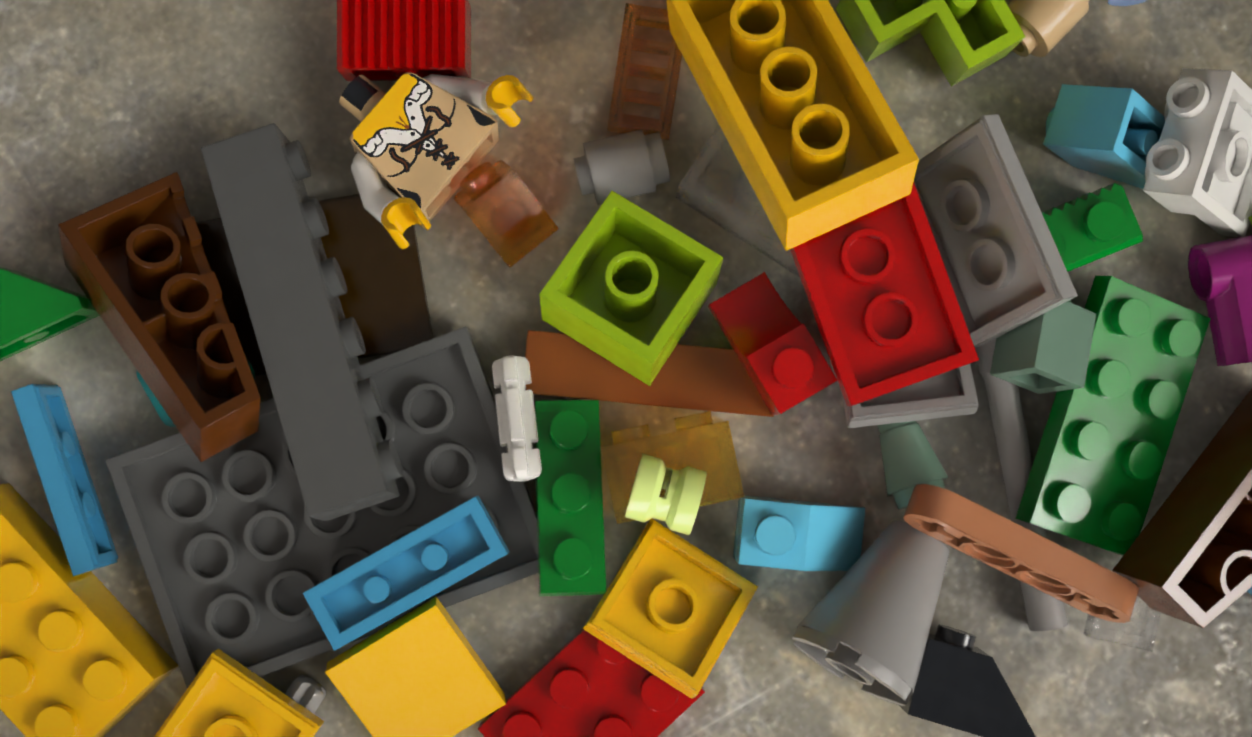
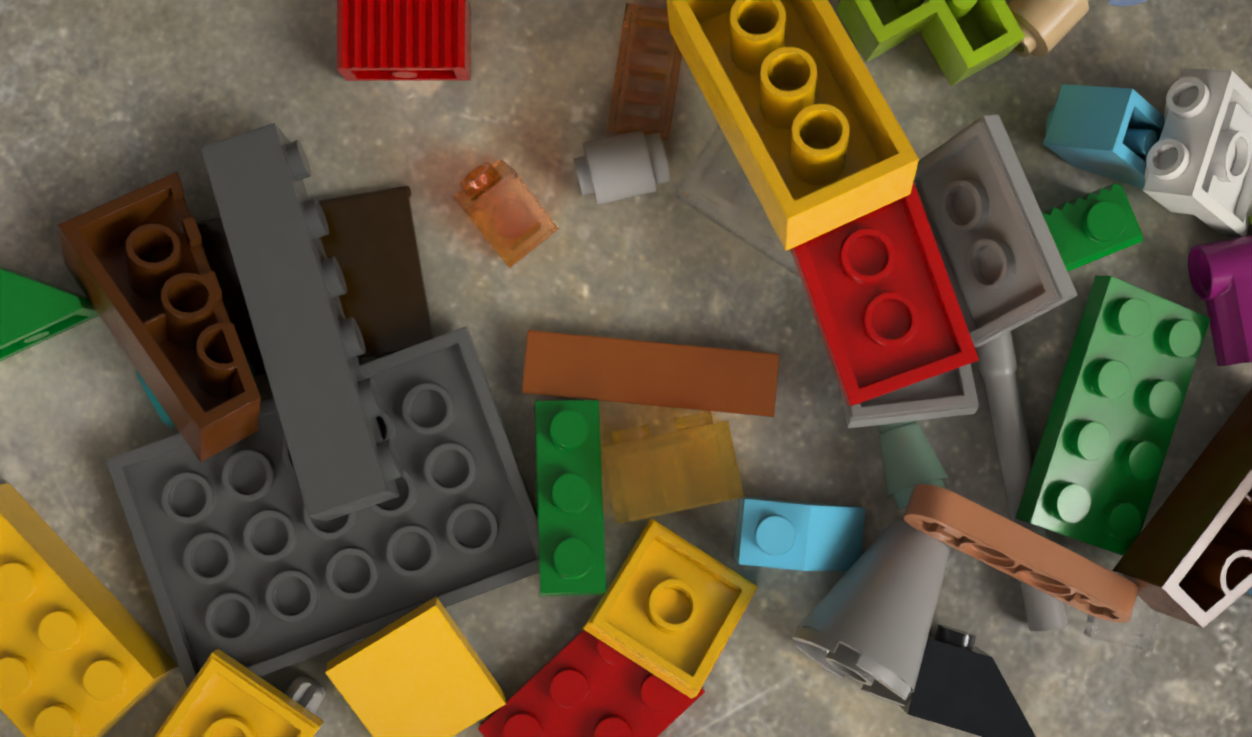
dark azure tile [11,384,119,576] -> none
dark azure plate [303,495,510,651] -> none
torso [339,72,534,249] -> none
white axle [492,355,542,482] -> none
lime brick [539,191,723,386] -> none
yellowish green wheel [625,453,707,535] -> none
red arch [708,272,838,415] -> none
sand green brick [990,300,1097,394] -> none

